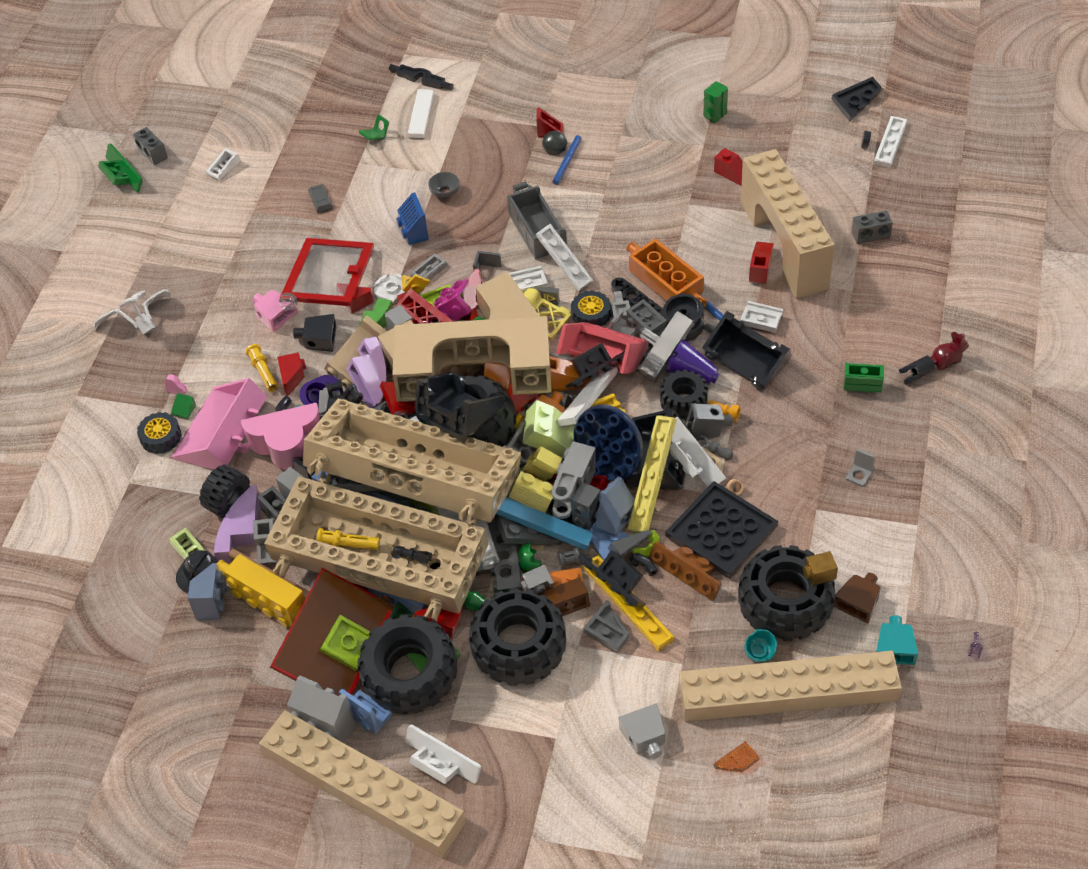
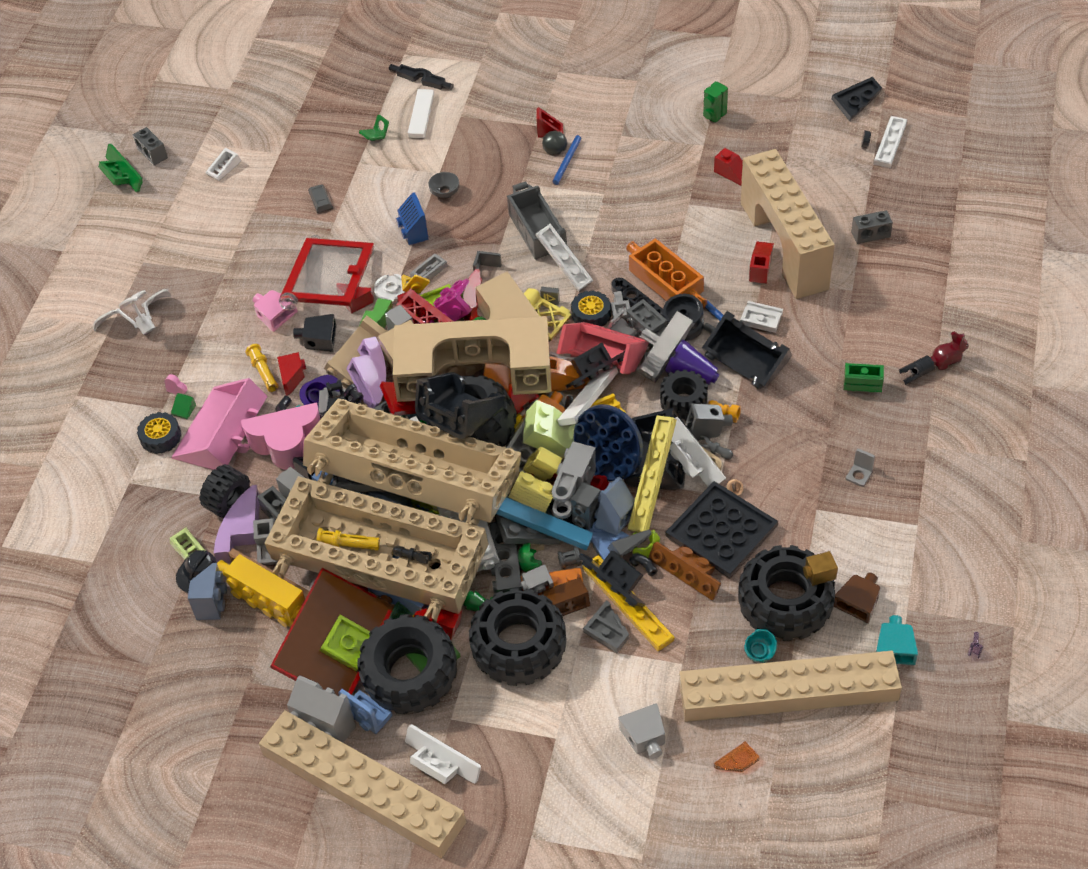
white plate [509,266,548,293] -> none

